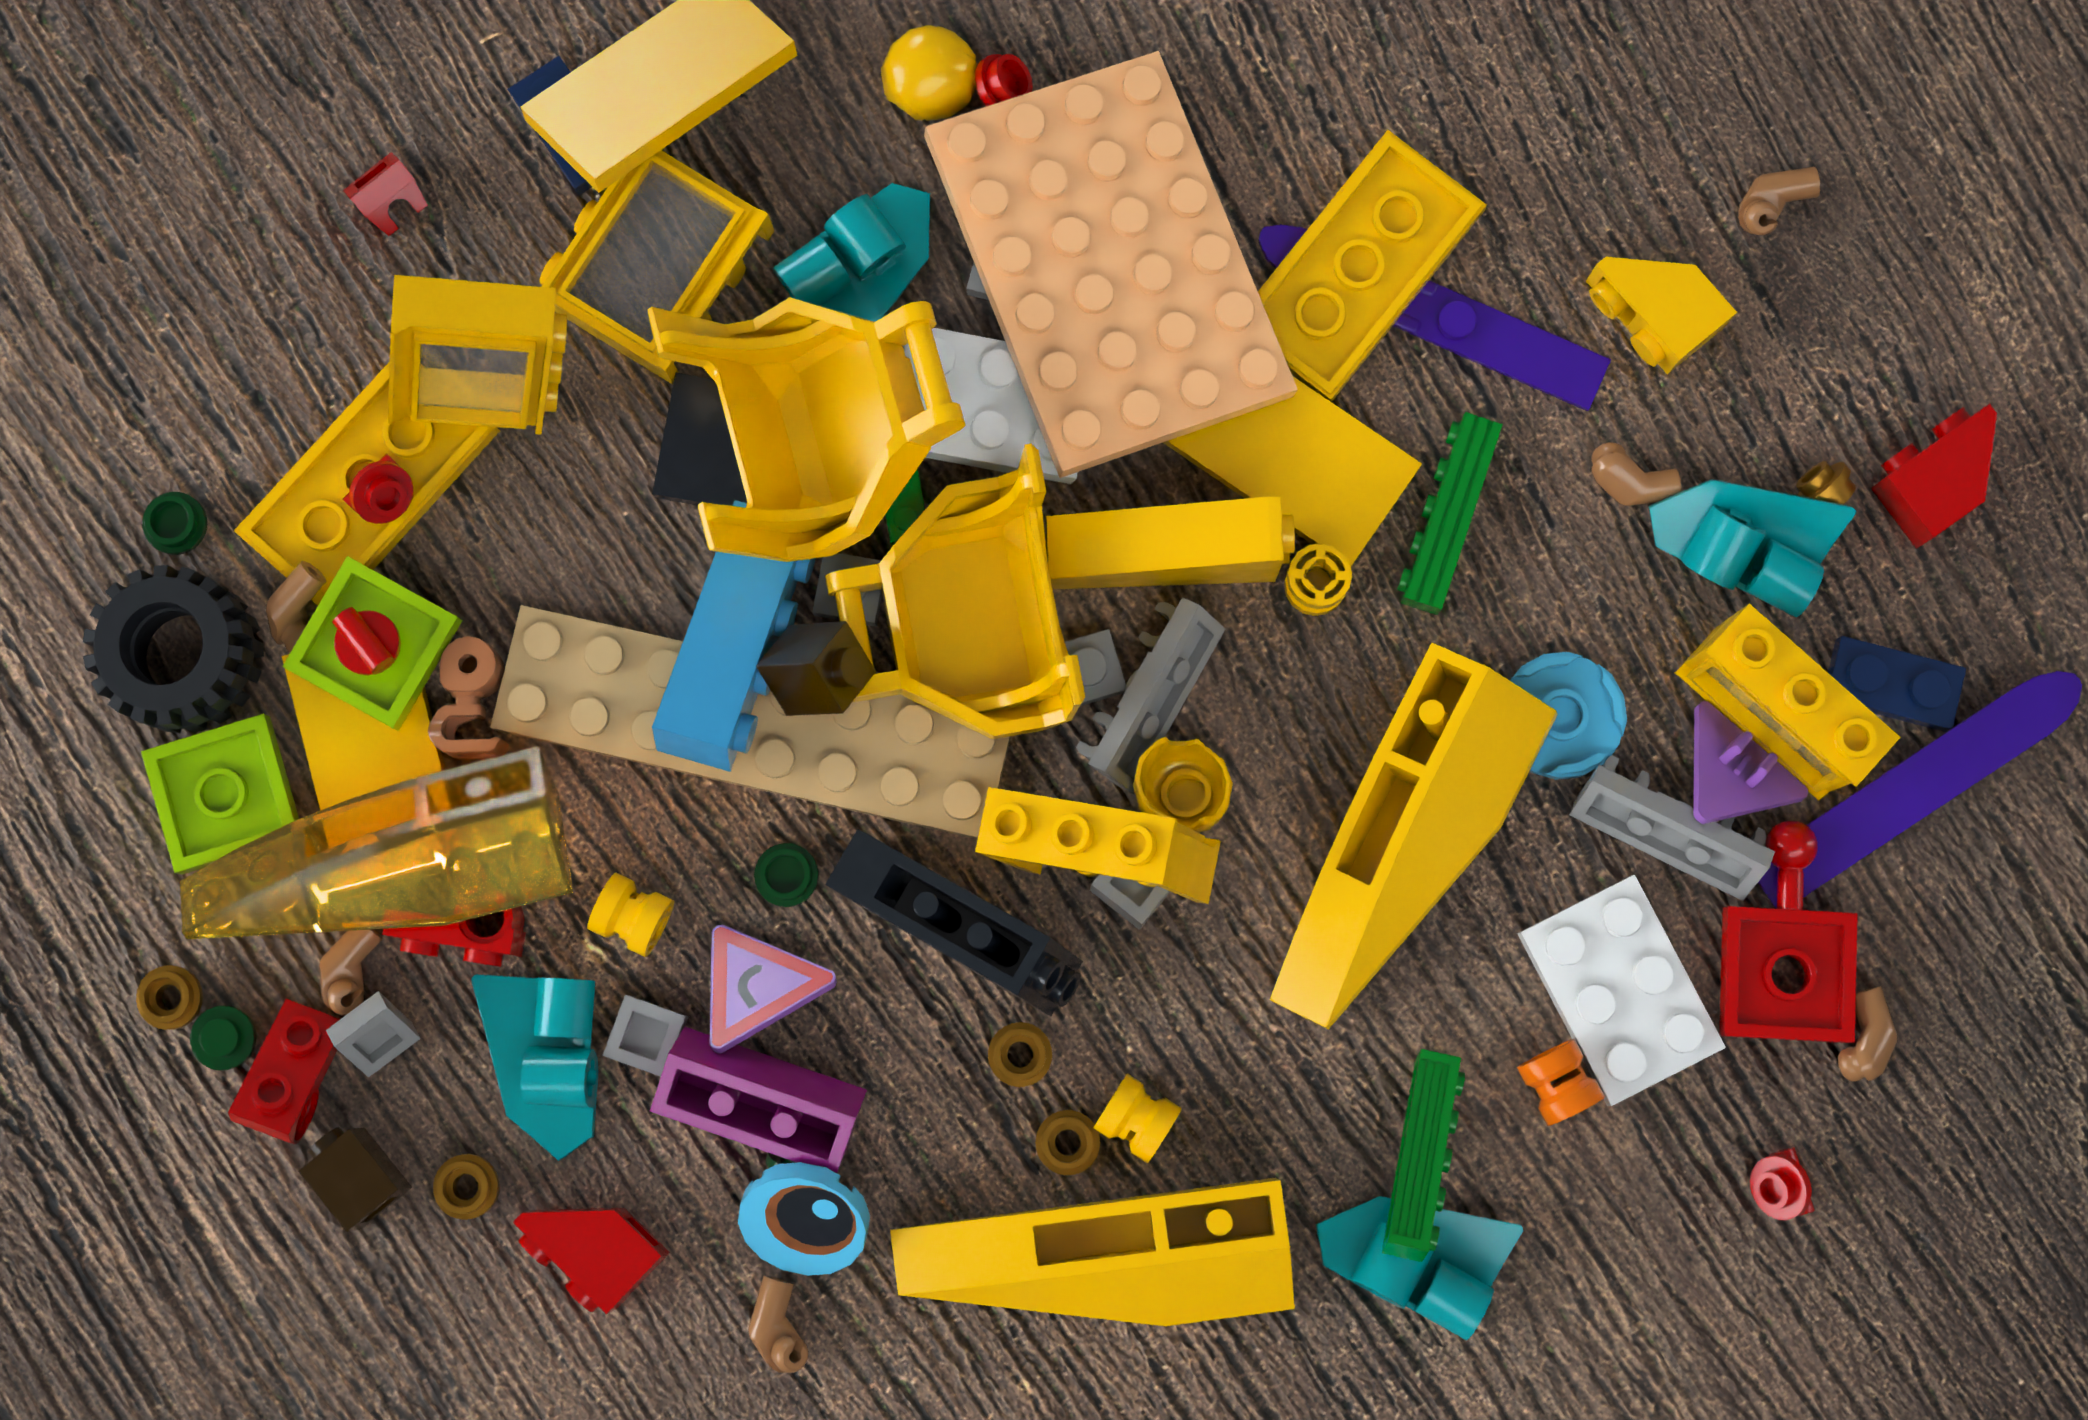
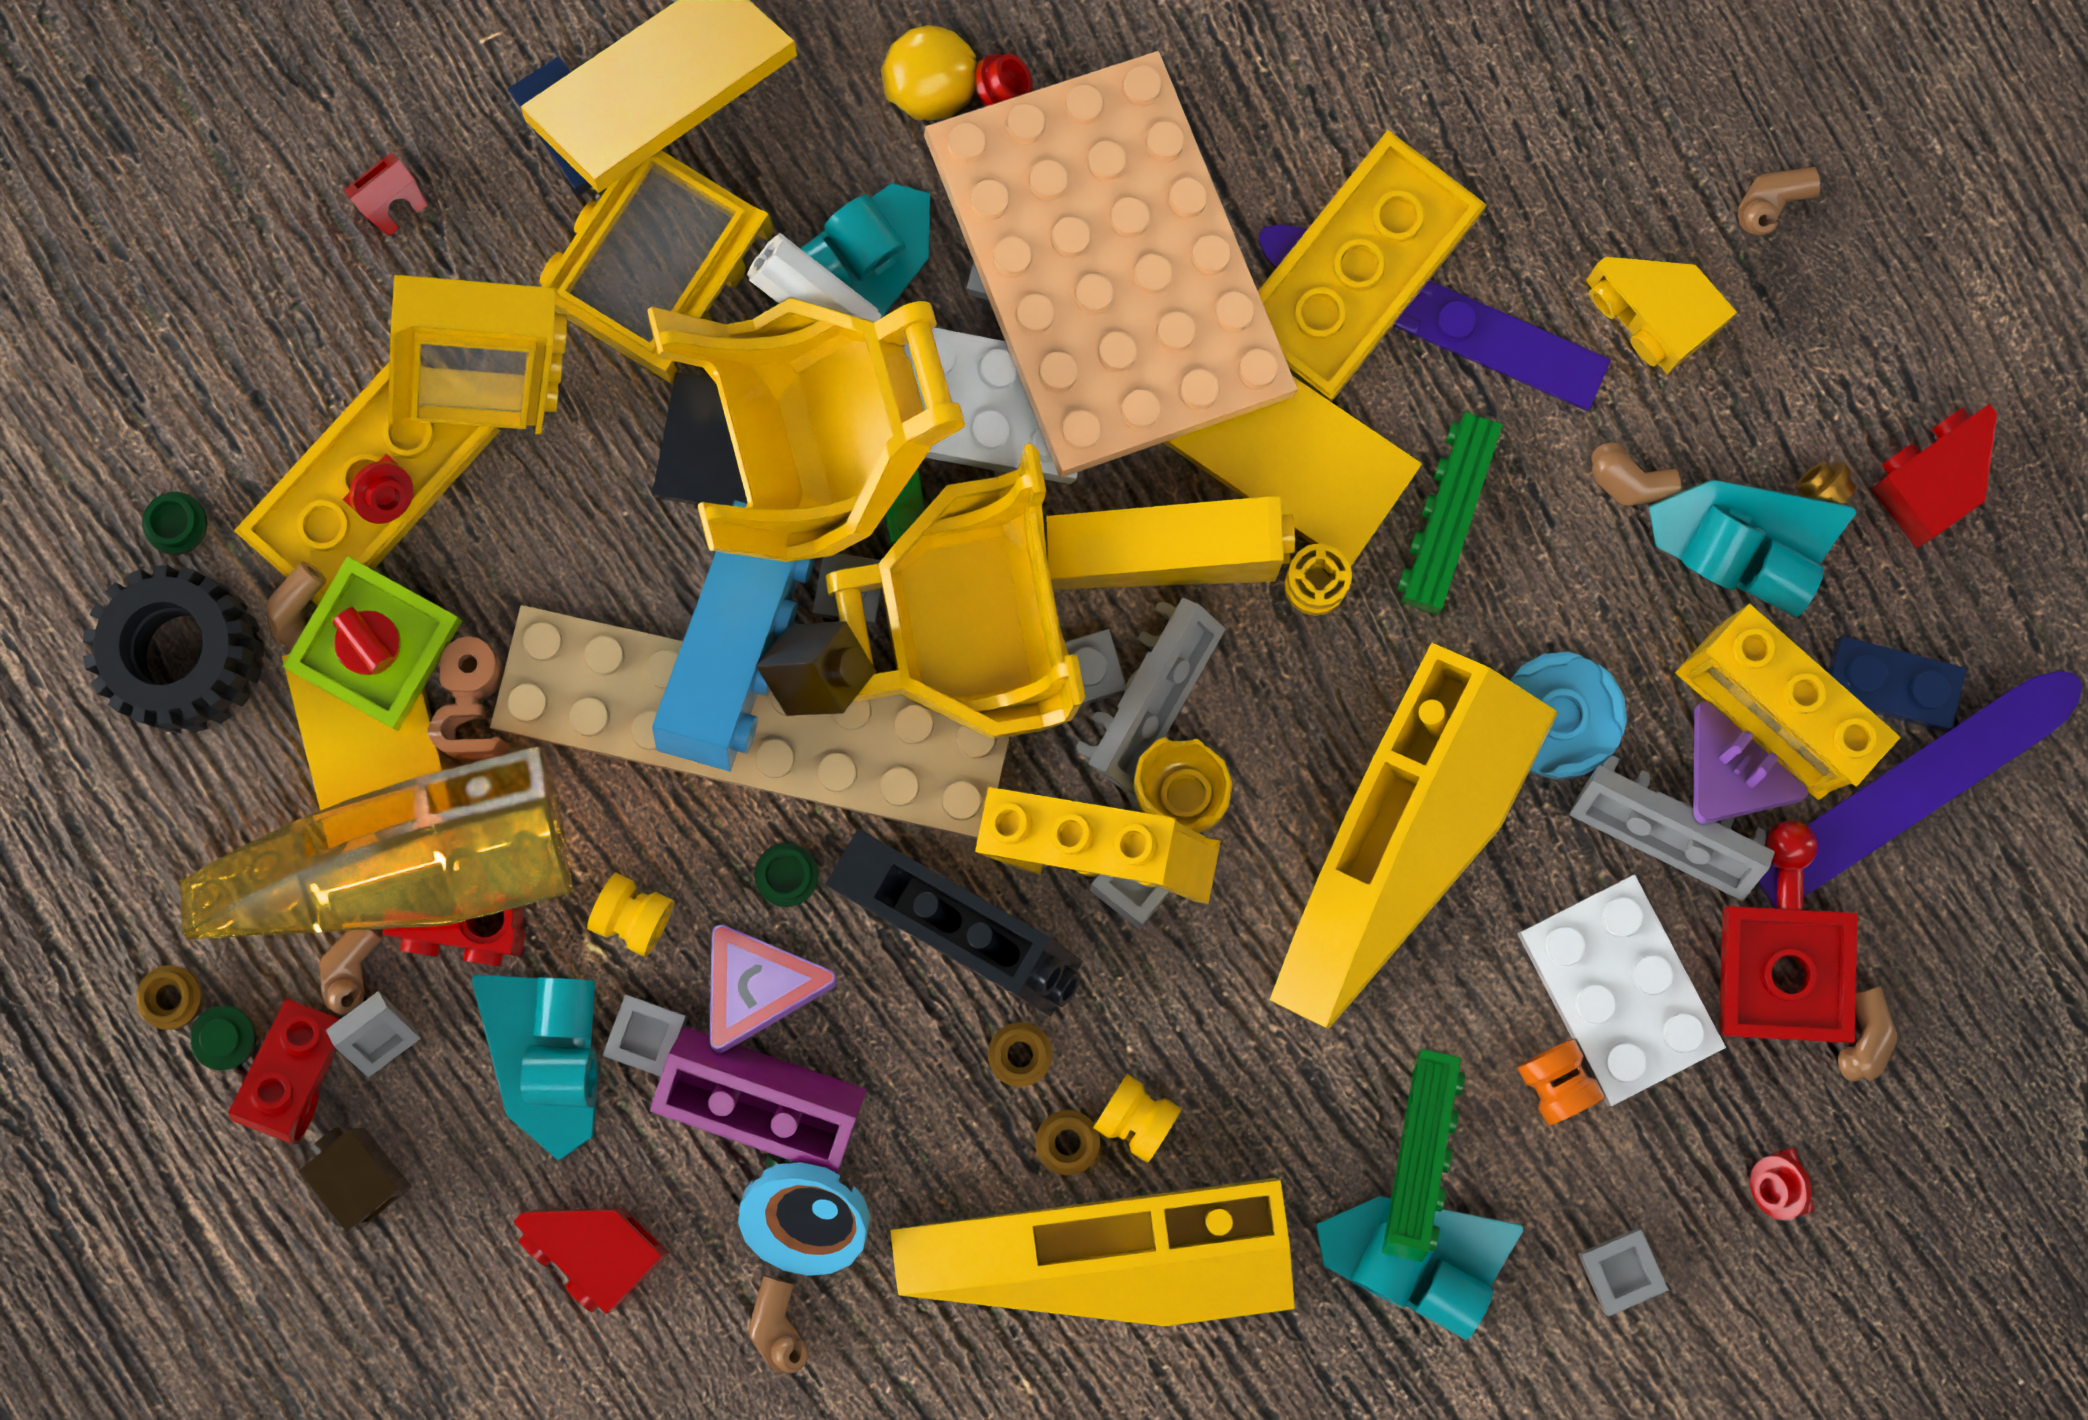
lime plate [141,713,304,875] -> none
pearl gold plate [433,1154,499,1220] -> none
none -> white axle [747,233,881,322]
none -> light grey plate [1578,1228,1669,1316]

